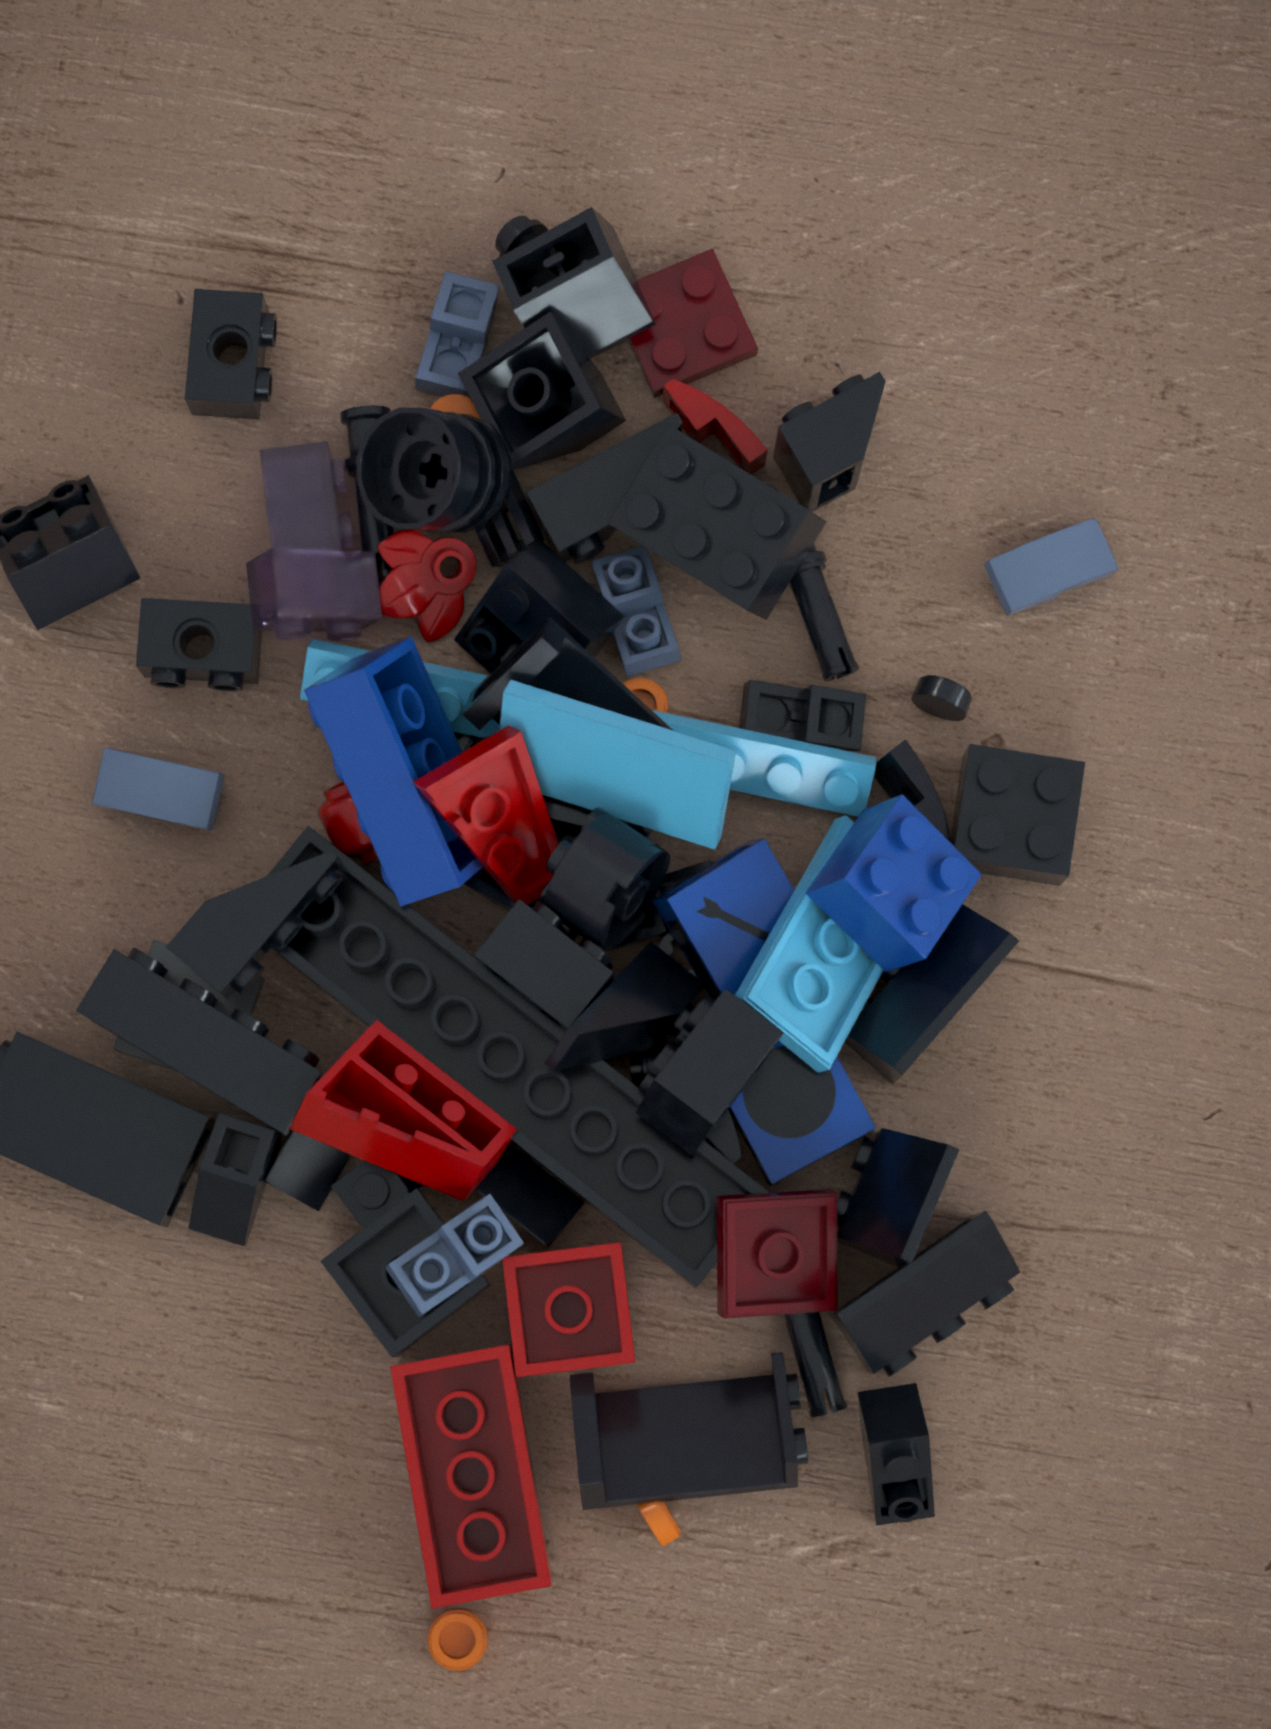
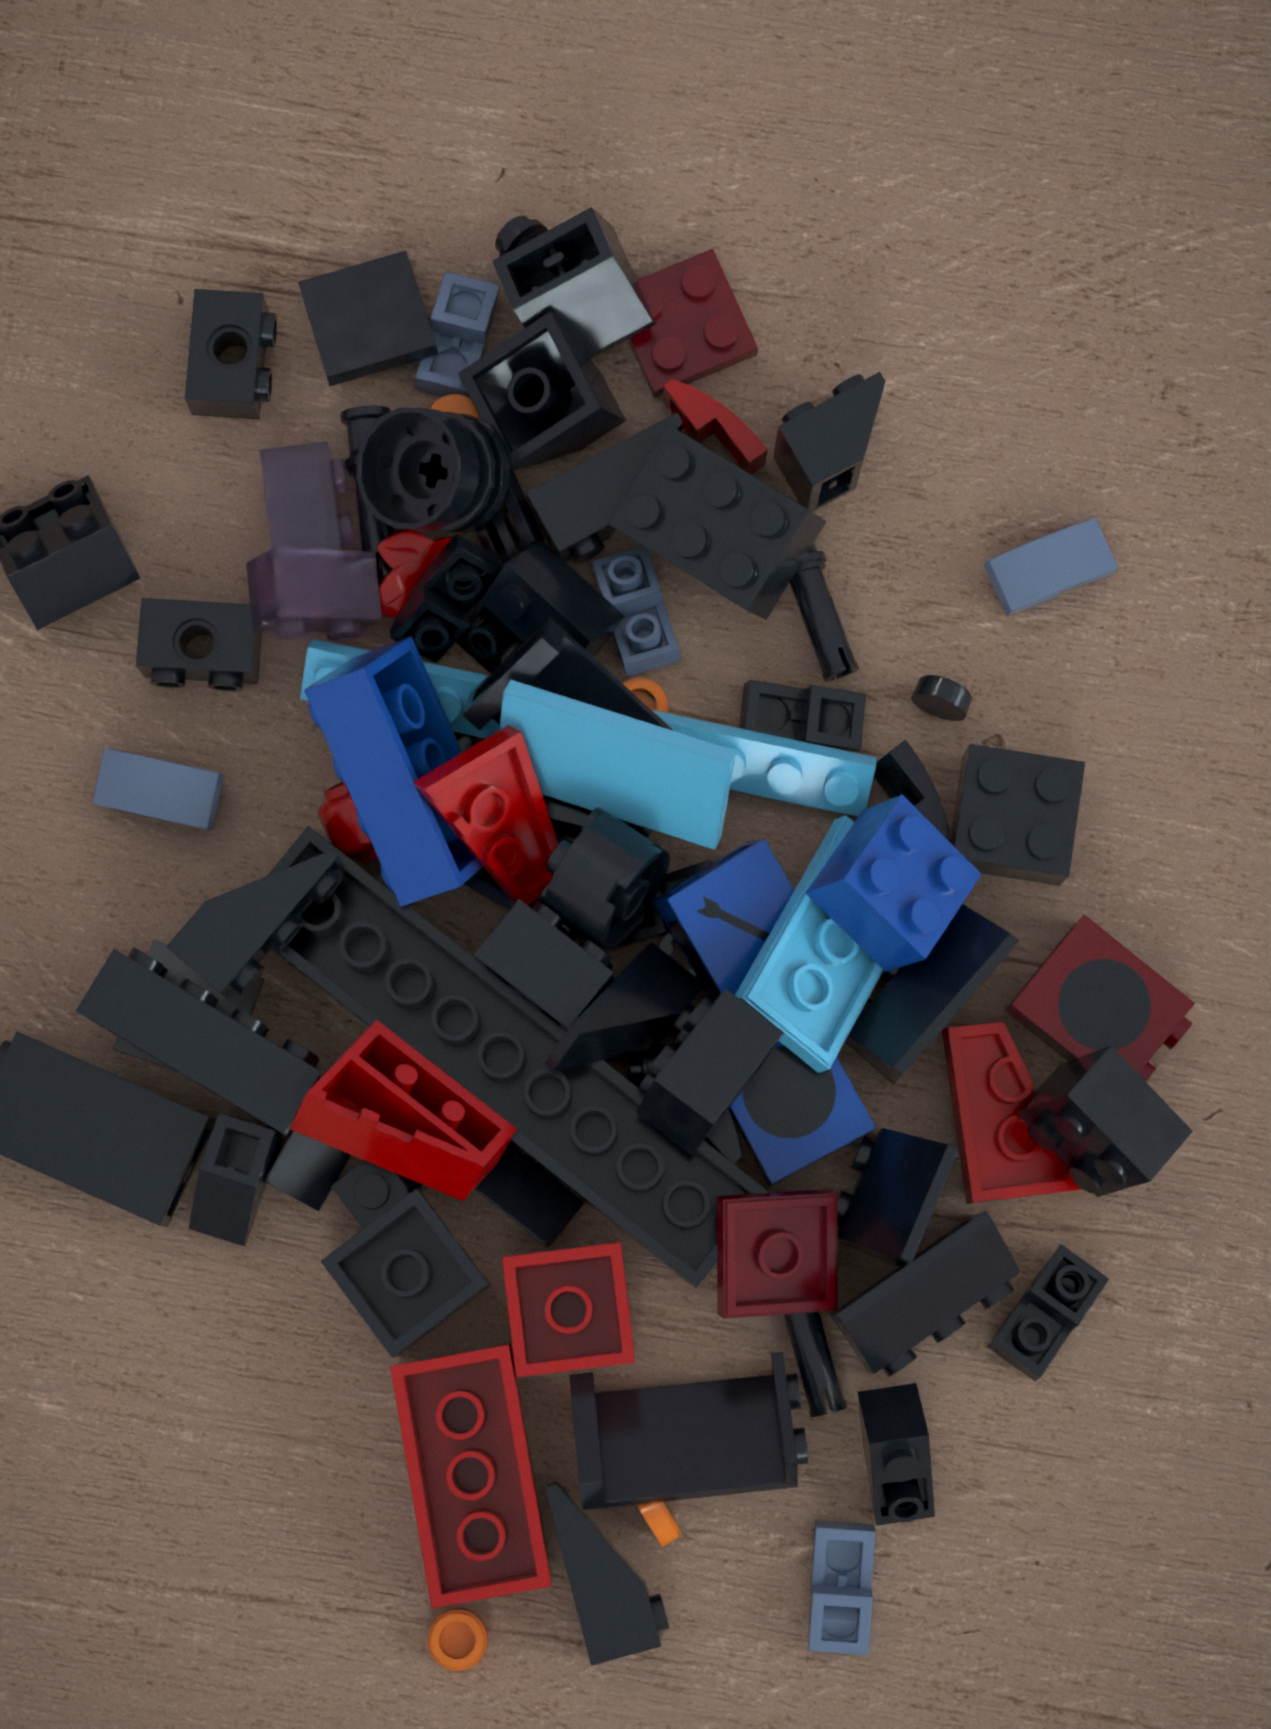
sand blue slope [385,1194,524,1318] -> none
none -> black tile [298,250,438,386]
none -> black slope [390,533,503,663]
none -> black slope [545,1481,670,1666]
none -> sand blue slope [808,1520,876,1655]
none -> red wing [942,1021,1082,1204]
none -> black slope [987,1244,1109,1381]
none -> brick [1005,914,1195,1082]
none -> black brick [1017,1045,1193,1197]

